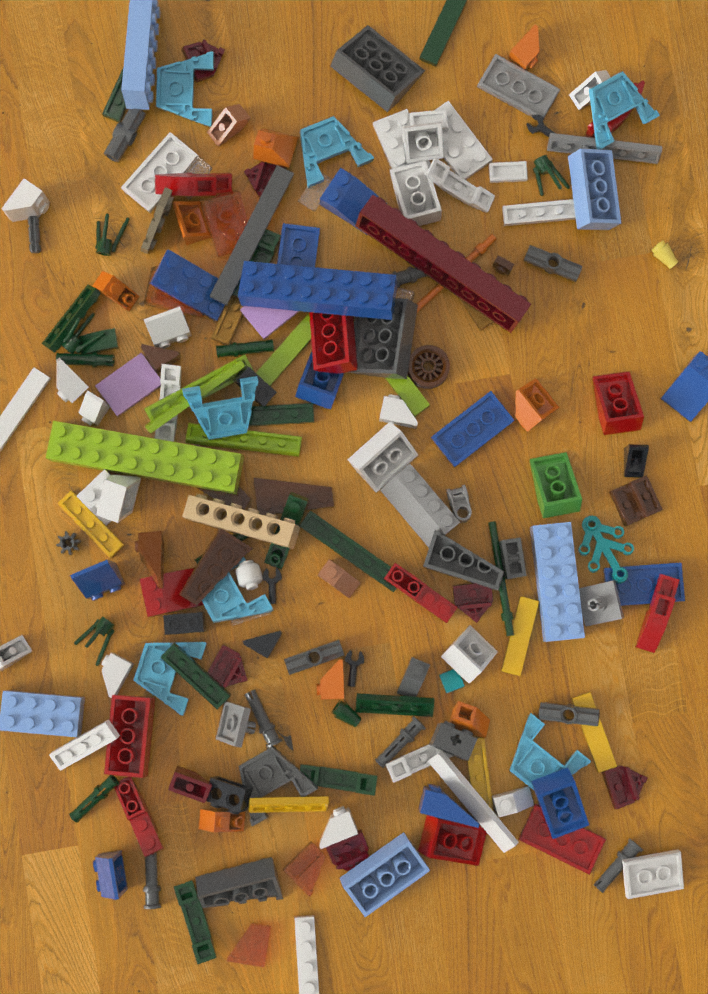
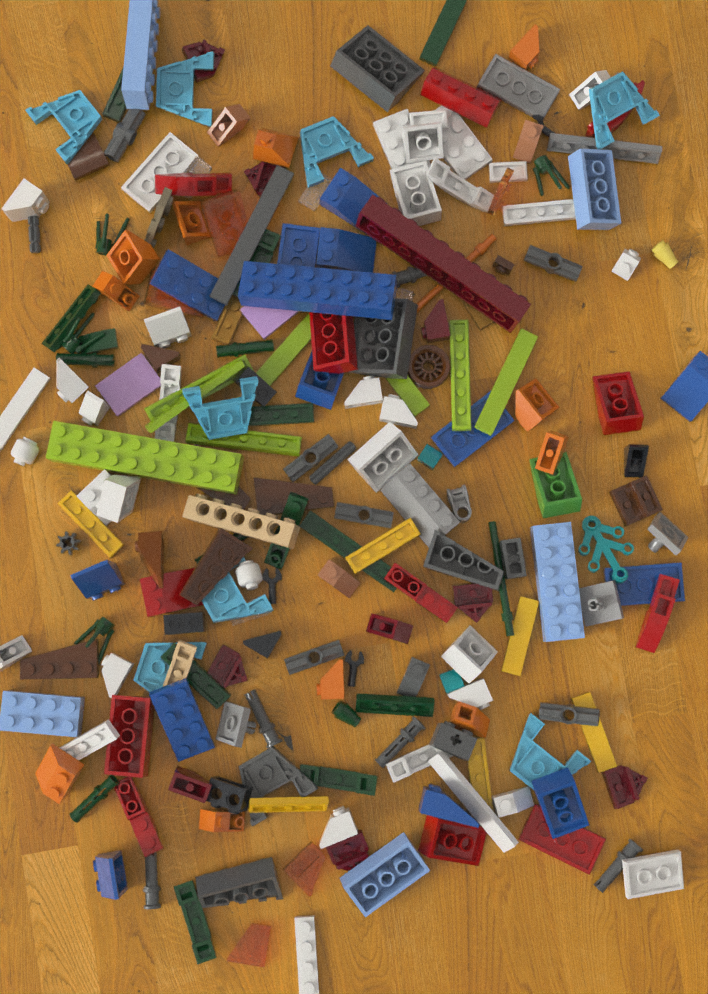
none -> white head [11,437,39,466]
none -> reddish brown wing [20,639,99,680]
none -> medium azure wing [26,90,103,164]
none -> orange slope [35,743,85,804]
none -> reddish brown slope [59,132,109,181]
none -> orange slope [106,230,160,284]
none -> blue plate [149,678,215,762]
none -> tan slope [162,640,197,687]
none -> dark grey piece [283,434,338,482]
none -> dark grey axle [309,441,356,485]
none -> blue slope [316,227,376,273]
none -> dark grey piece [334,502,394,529]
none -> white slope [344,376,383,409]
none -> yellow tile [345,518,421,574]
none -> dark red slope [366,613,413,644]
none -> teal slope [417,444,443,470]
none -> red slope [420,67,502,128]
none -> dark red slope [421,299,450,344]
none -> white slope [447,678,493,710]
none -> lime tile [450,320,471,431]
none -> lime tile [474,328,538,436]
none -> clear orange wing [487,167,514,216]
none -> nougat slope [513,120,543,163]
none -> orange slope [535,430,569,475]
none -> white bracket [611,249,641,281]
none -> light grey tile [647,512,688,555]

